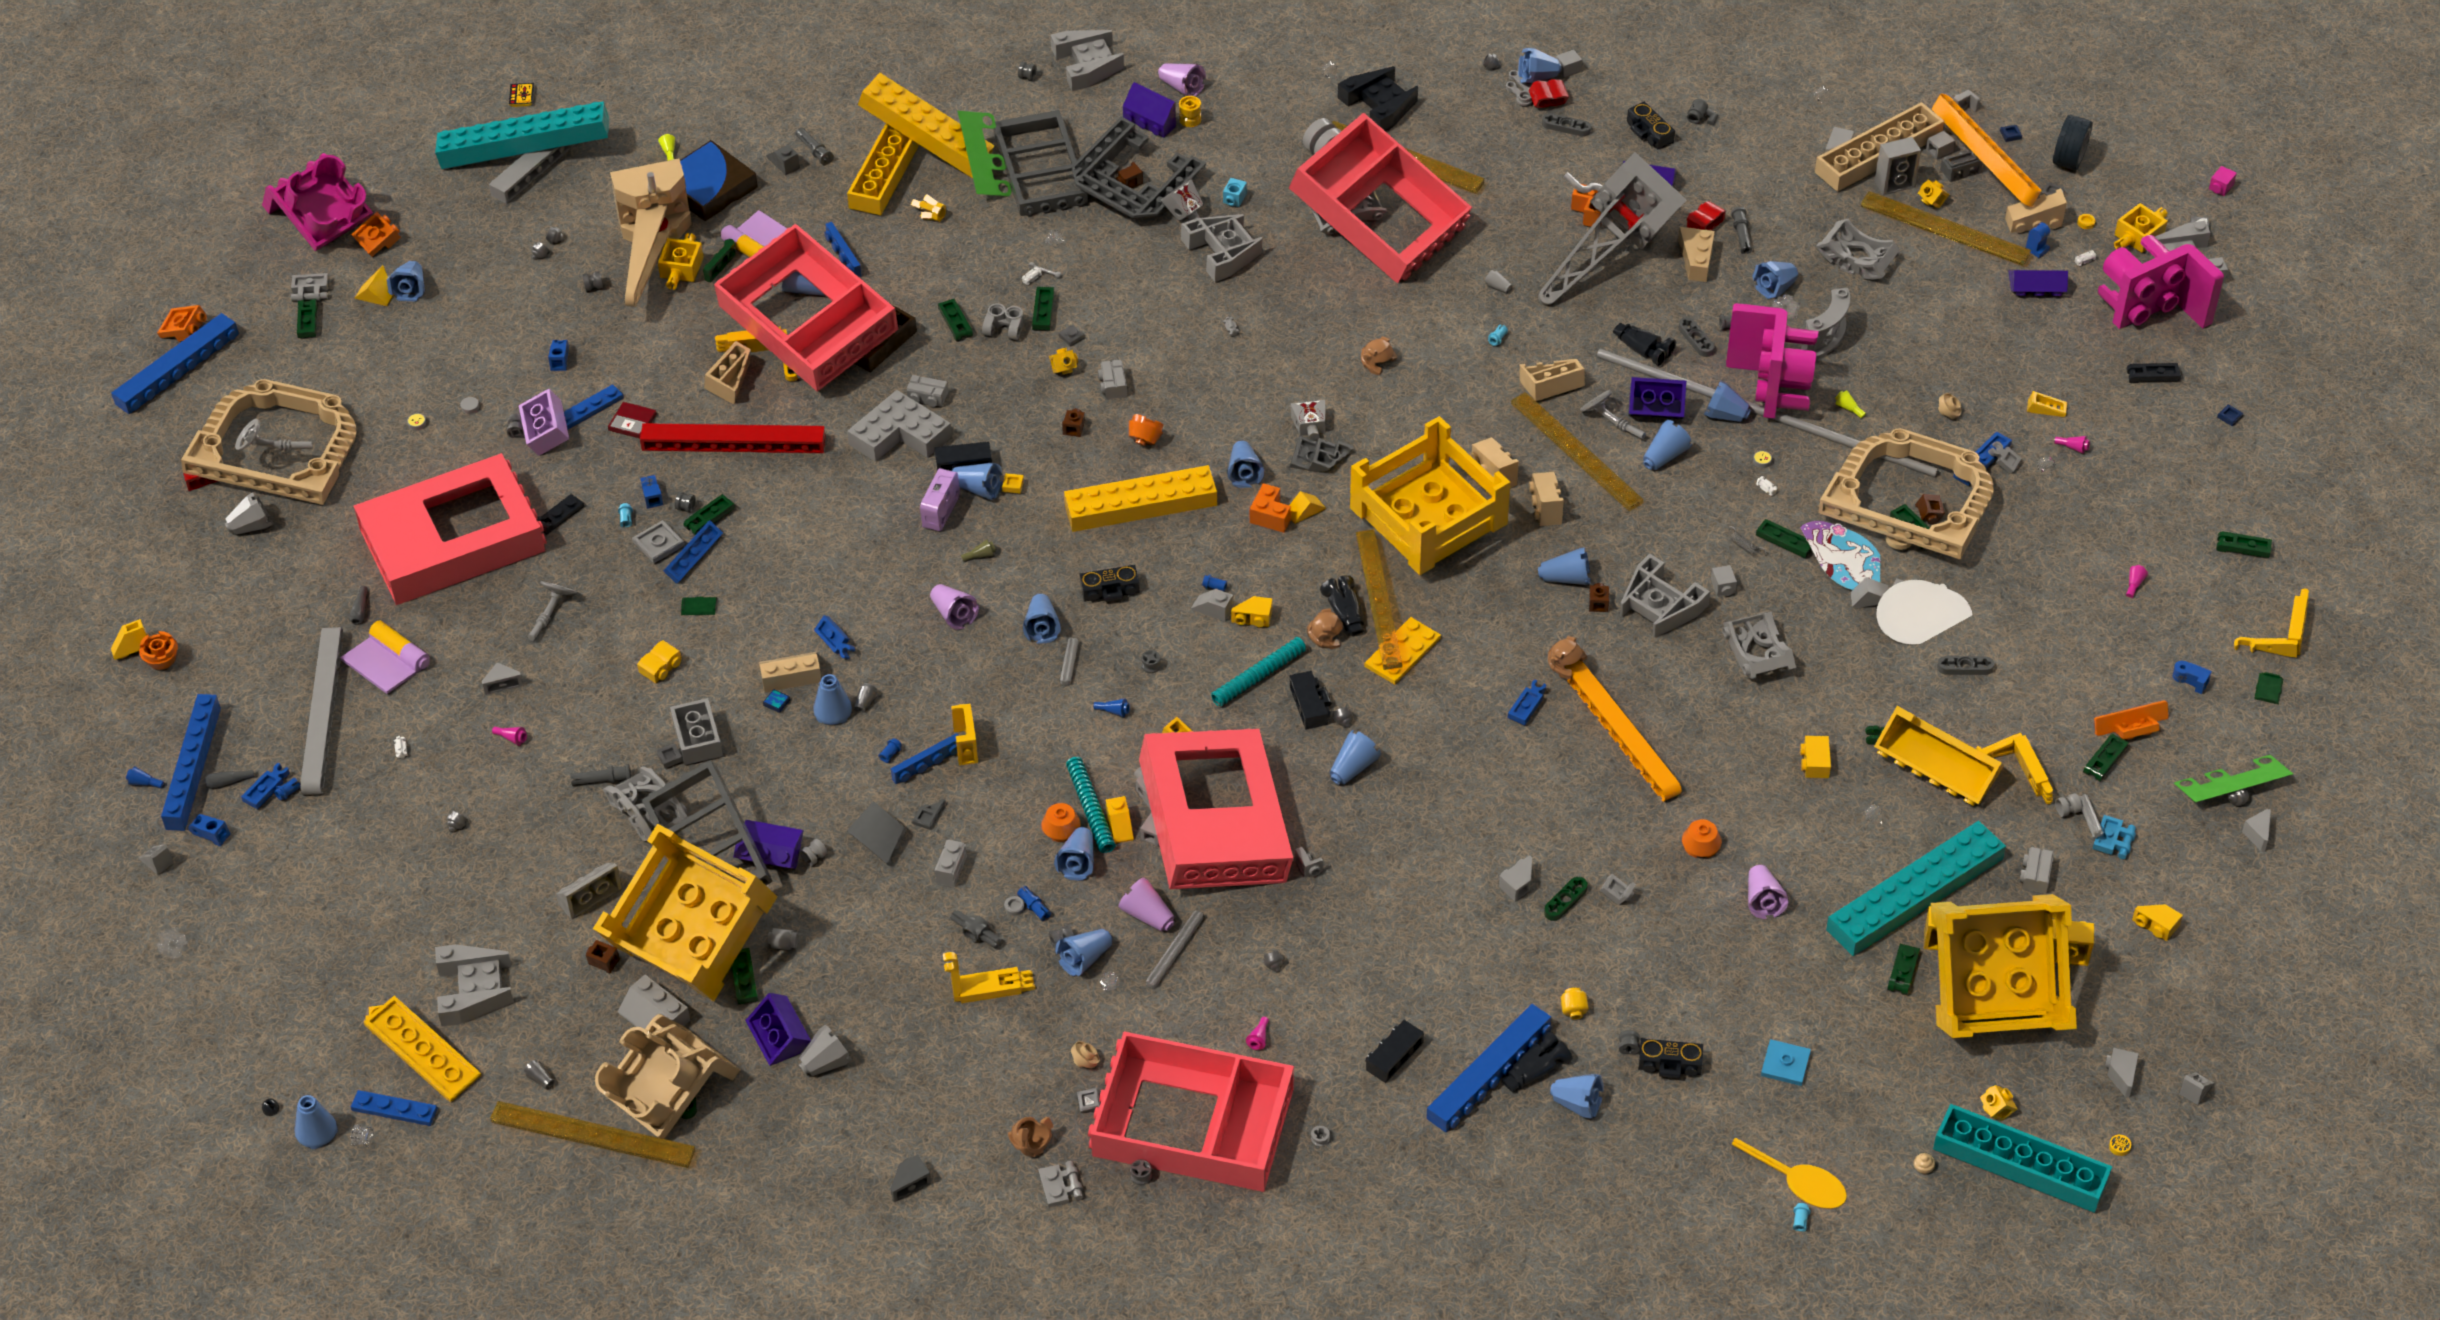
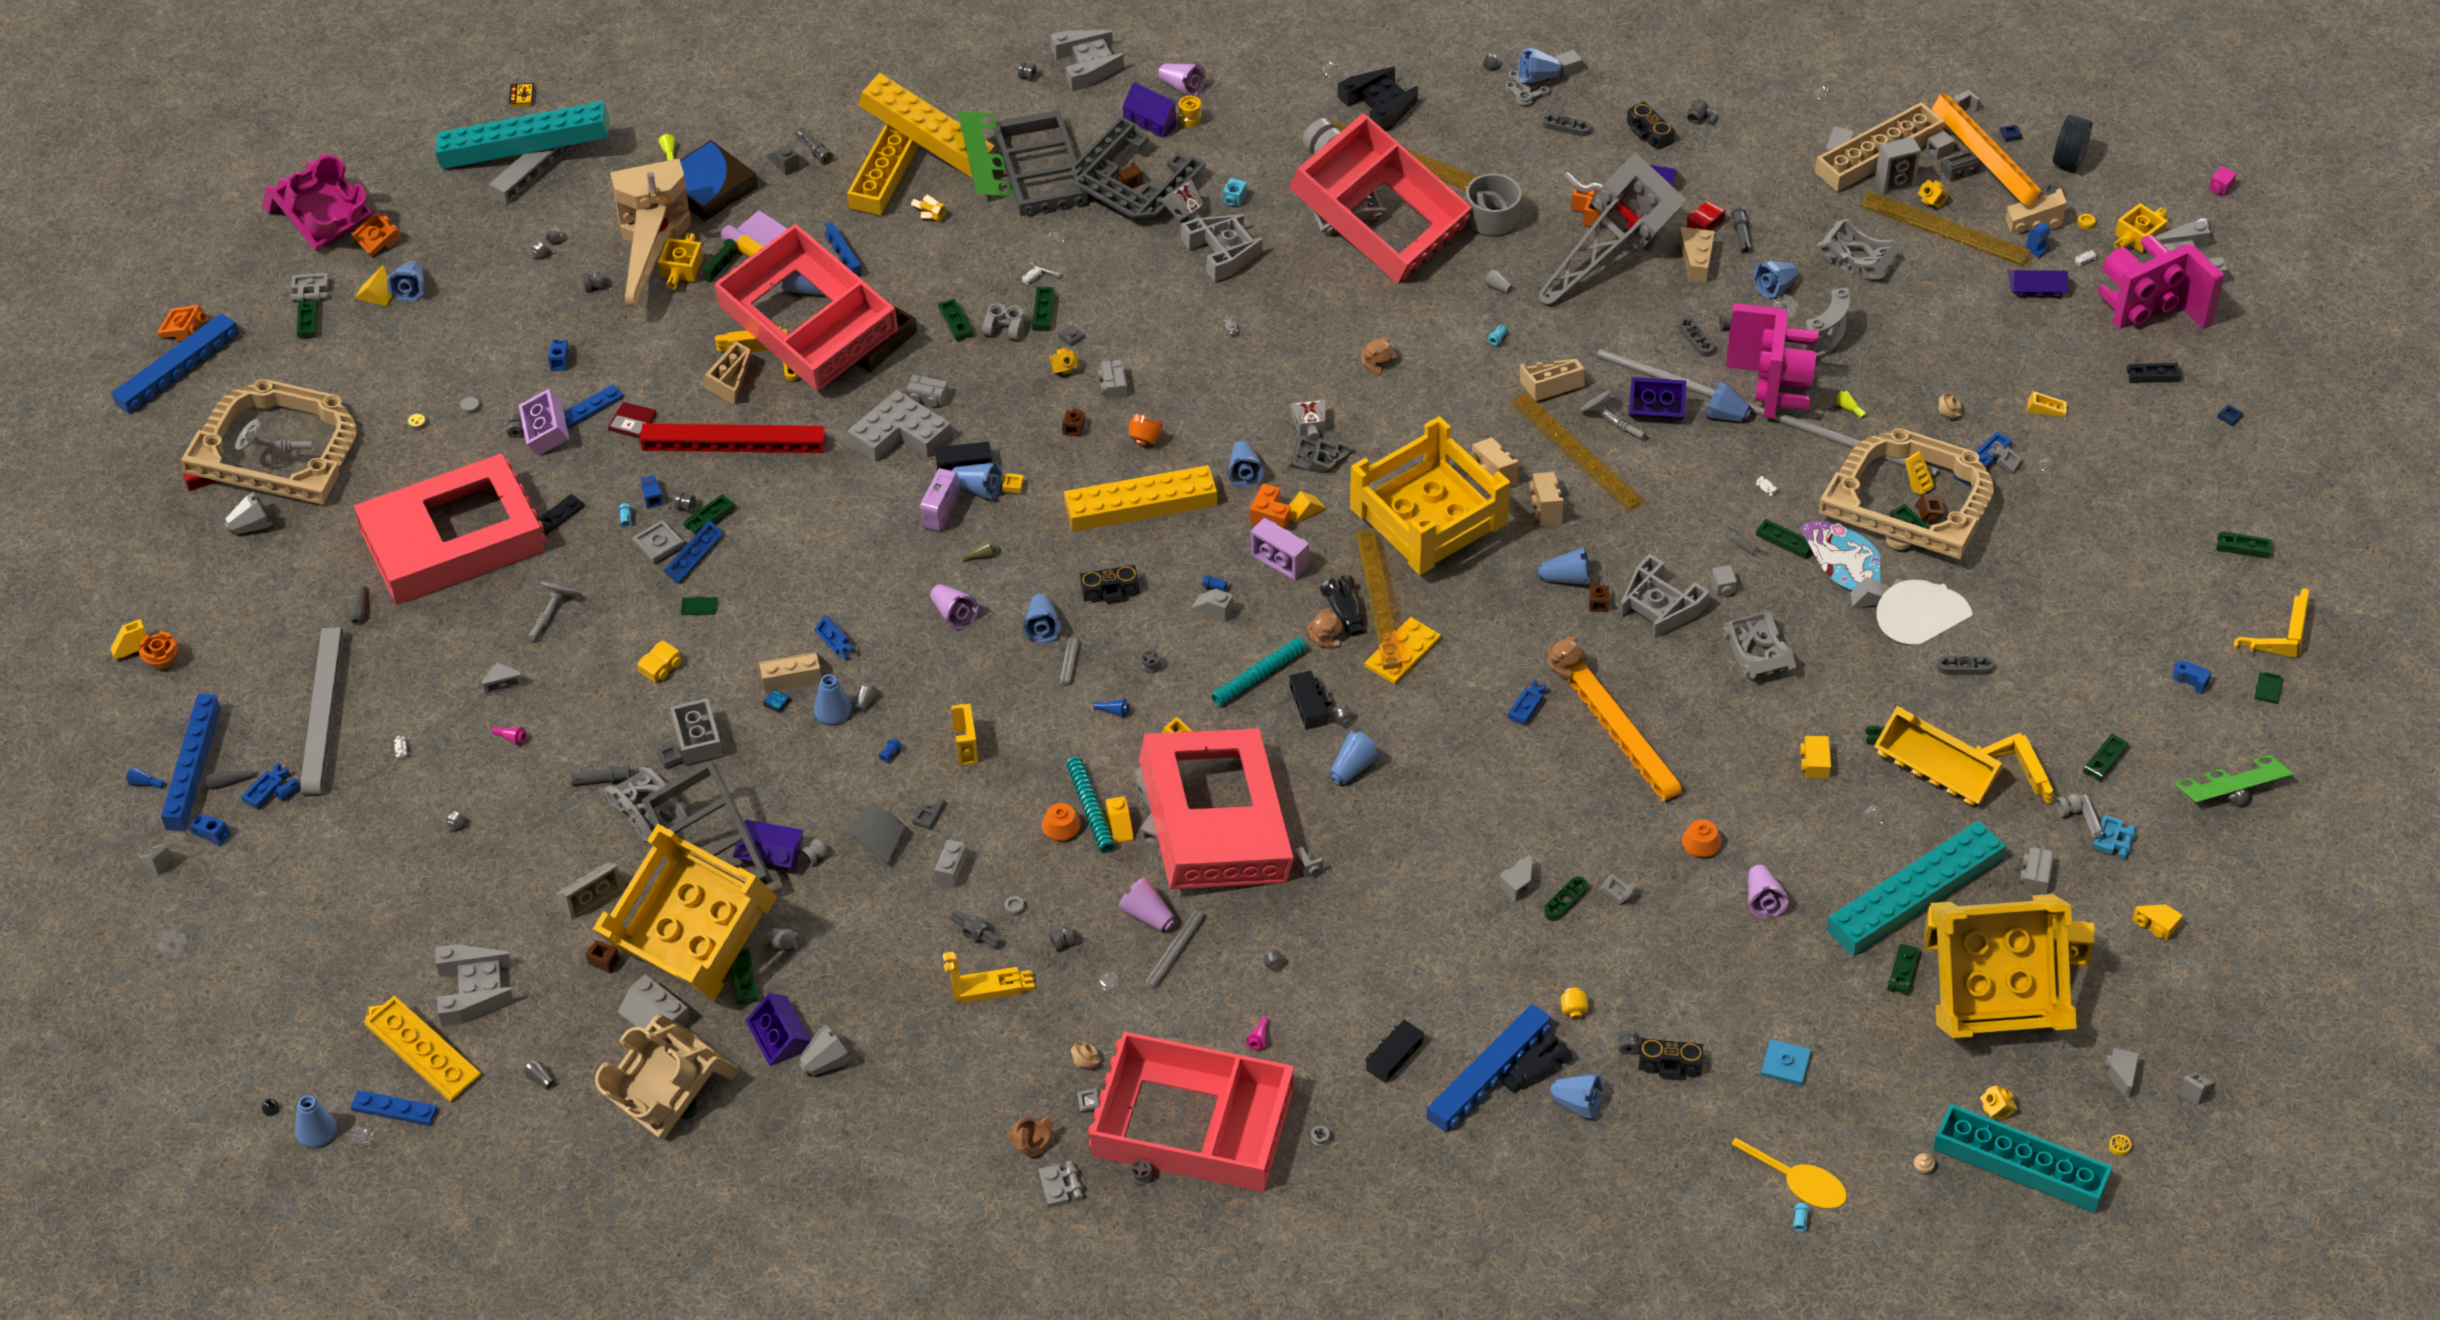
lavender door [340,620,430,694] -> none
clear yellow plate [490,1101,696,1168] -> none
blue plate [891,733,959,784] -> none
dark grey slope [891,1154,931,1202] -> none
blue pin [1017,886,1051,921] -> none
medium blue cone [1054,827,1094,881] -> none
medium blue cone [1055,929,1112,976] -> none
yellow slope [1231,596,1273,627] -> none
red brick [1528,79,1569,108] -> none
black piece [1613,323,1676,366] -> none
medium blue cone [1643,420,1692,470] -> none
tile [1753,451,1772,468] -> none
dark pink cone [2054,436,2090,454] -> none
orange bracket [2094,700,2168,740] -> none
dark pink cone [2126,565,2148,598] -> none
light grey slope [2242,809,2271,852] -> none
none -> lavender brick [1250,518,1309,581]
none -> light grey piece [1466,173,1521,236]
none -> yellow slope [1905,451,1934,495]

